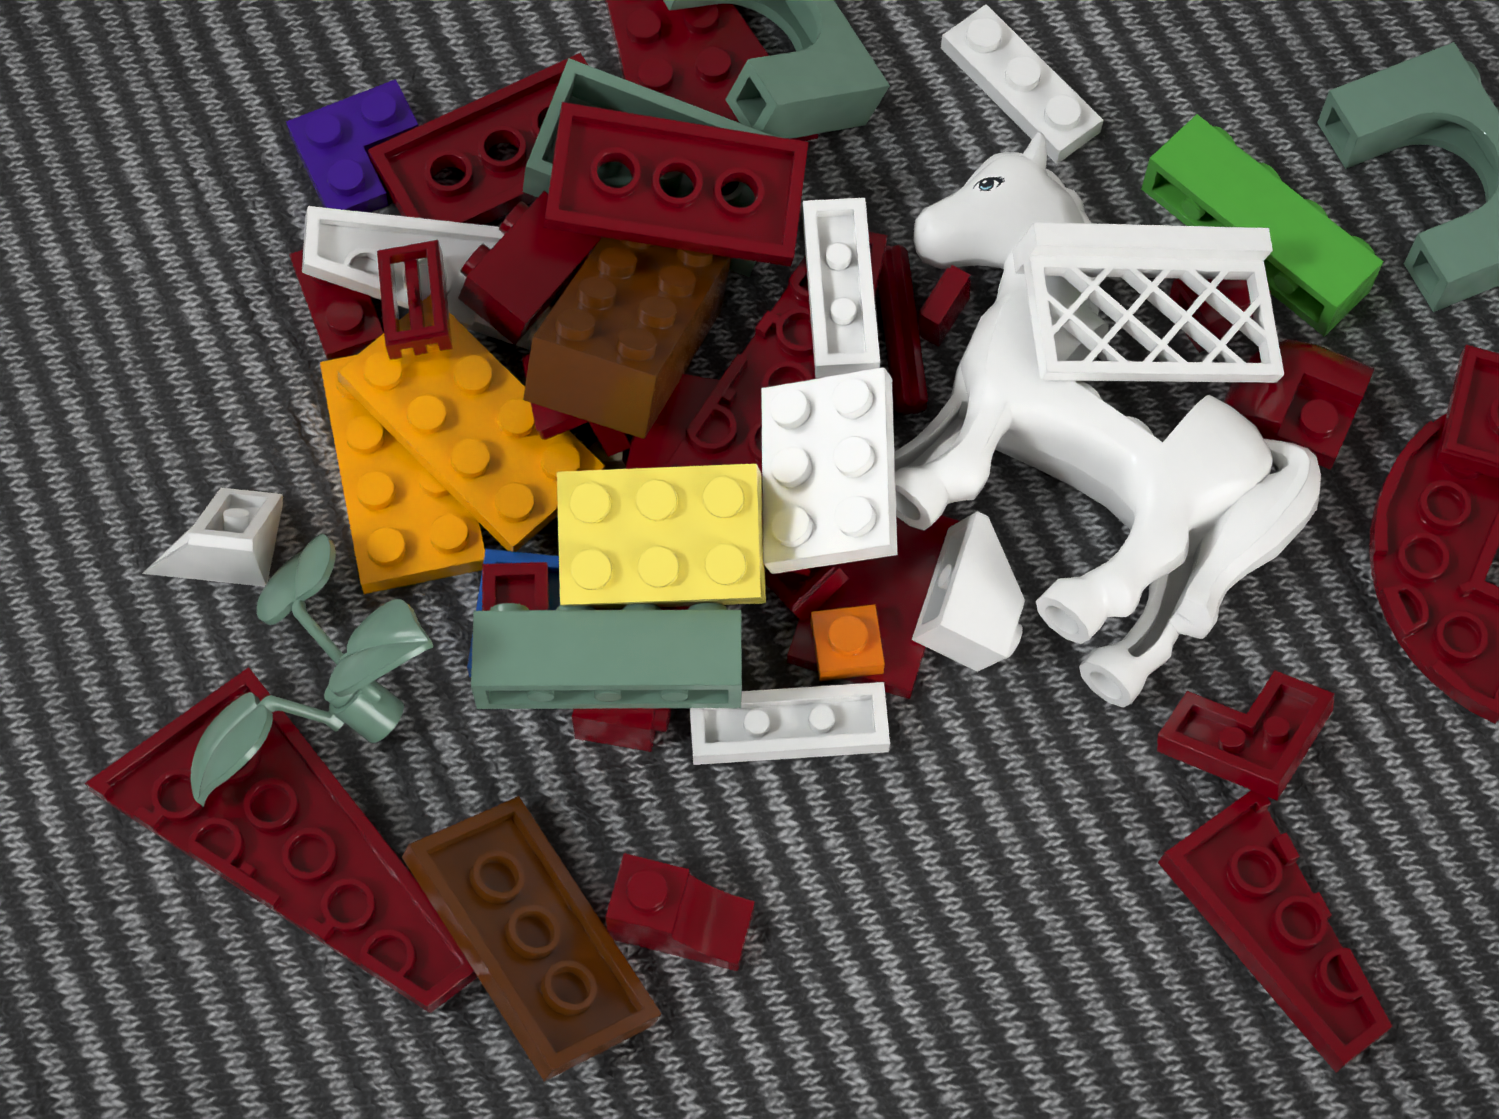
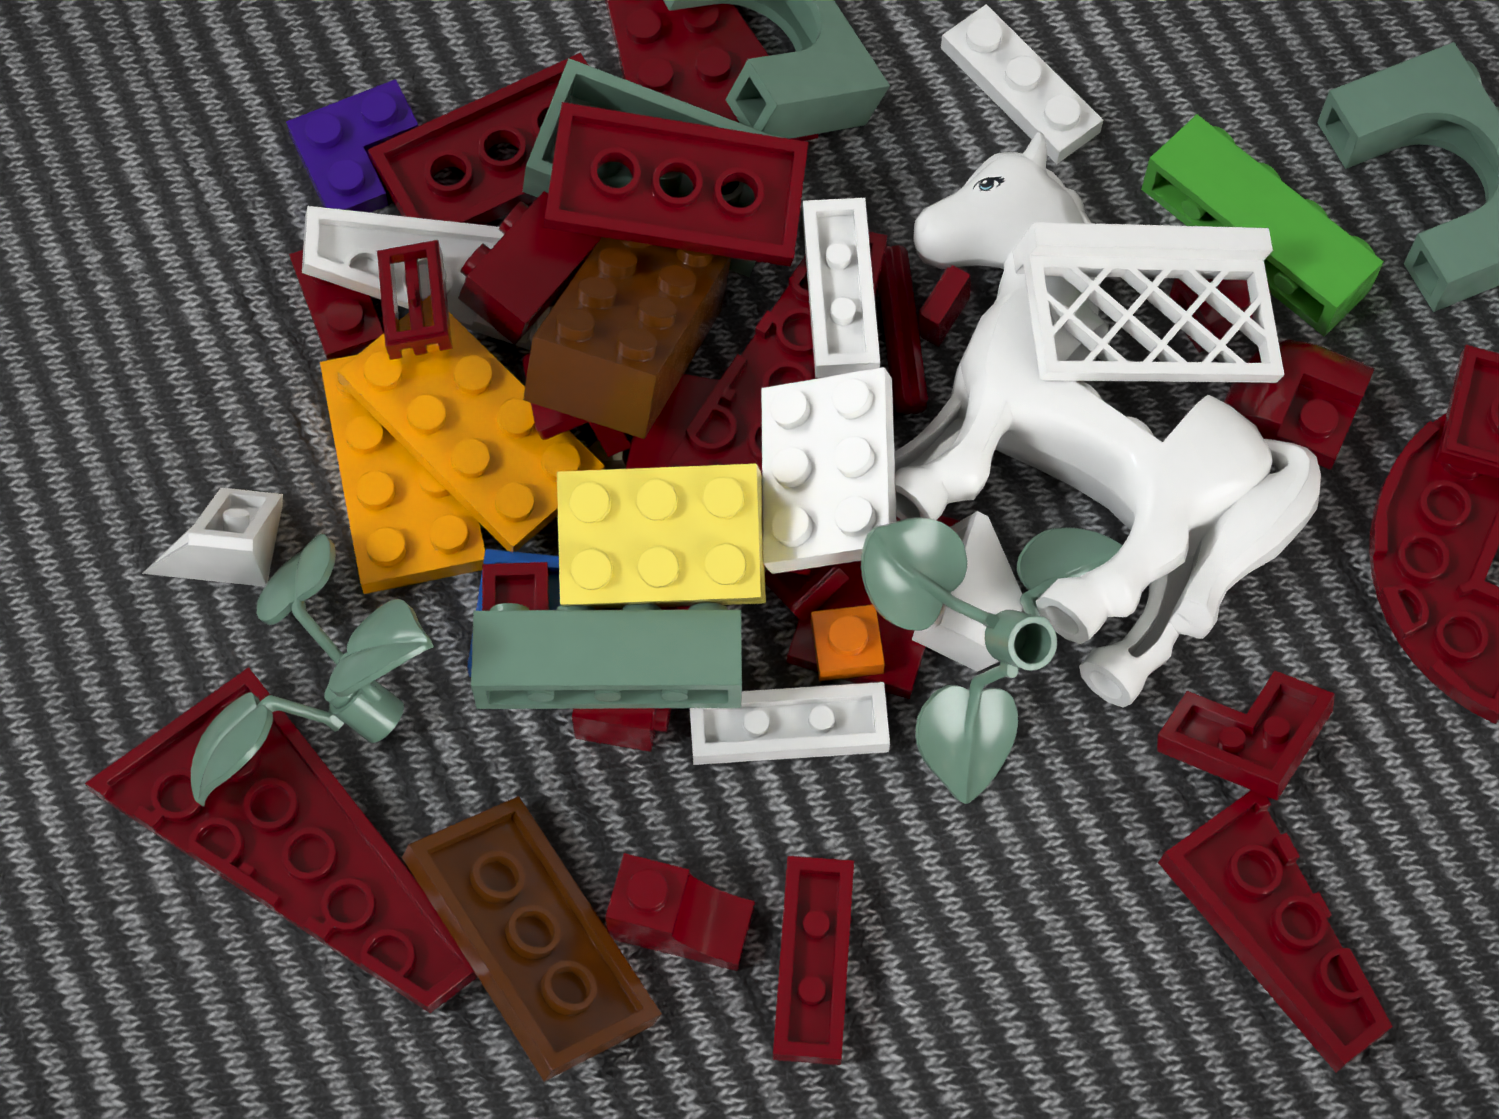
none -> dark red plate [773,856,854,1065]
none -> sand green plant [861,517,1123,804]

